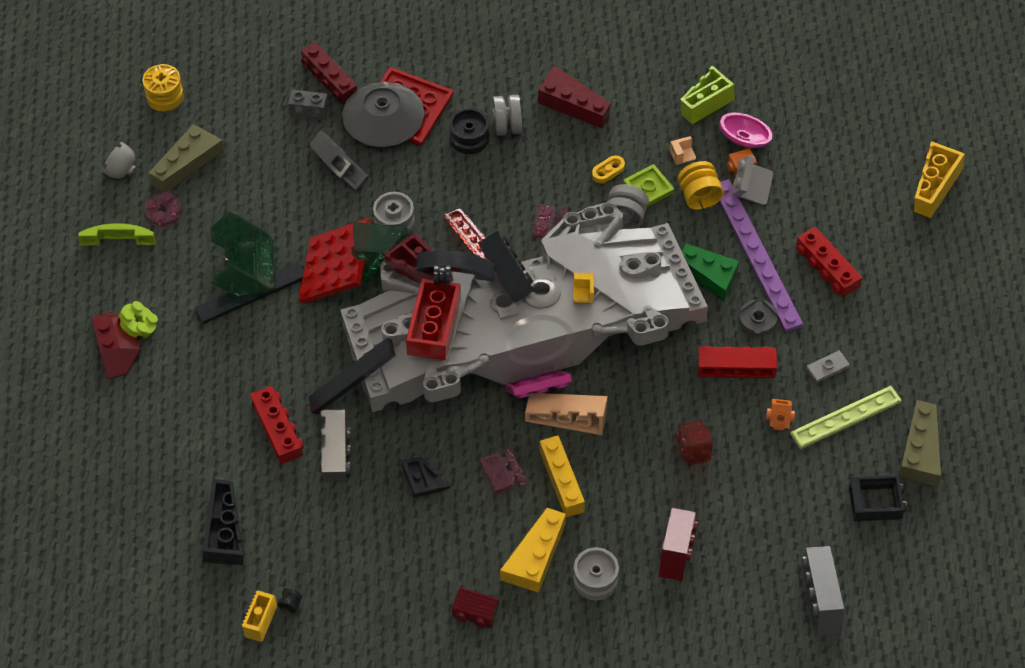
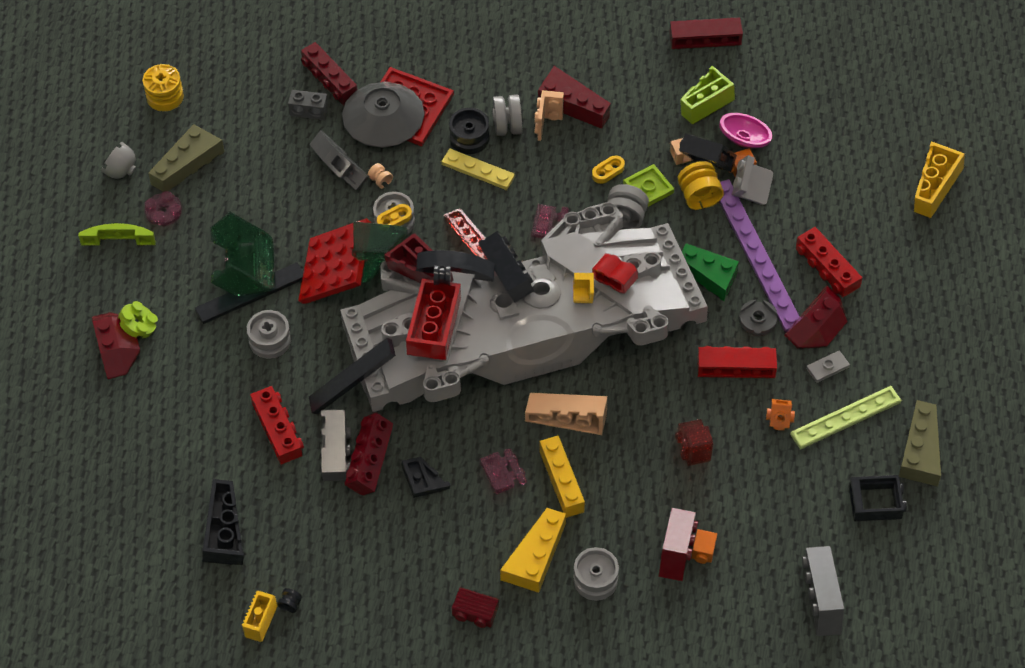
dark pink plate [504,370,572,398] -> none
none -> light grey wheel [247,310,291,359]
none -> dark red brick [344,412,393,495]
none -> light nougat wheel [368,163,393,189]
none -> yellow plate [377,204,412,232]
none -> light yellow plate [441,149,515,190]
none -> light nougat bracket [535,90,564,141]
none -> red brick [592,253,638,294]
none -> dark red brick [669,18,743,49]
none -> black window [679,133,737,172]
none -> orange brick [691,529,717,564]
none -> dark red wedge [784,285,848,349]

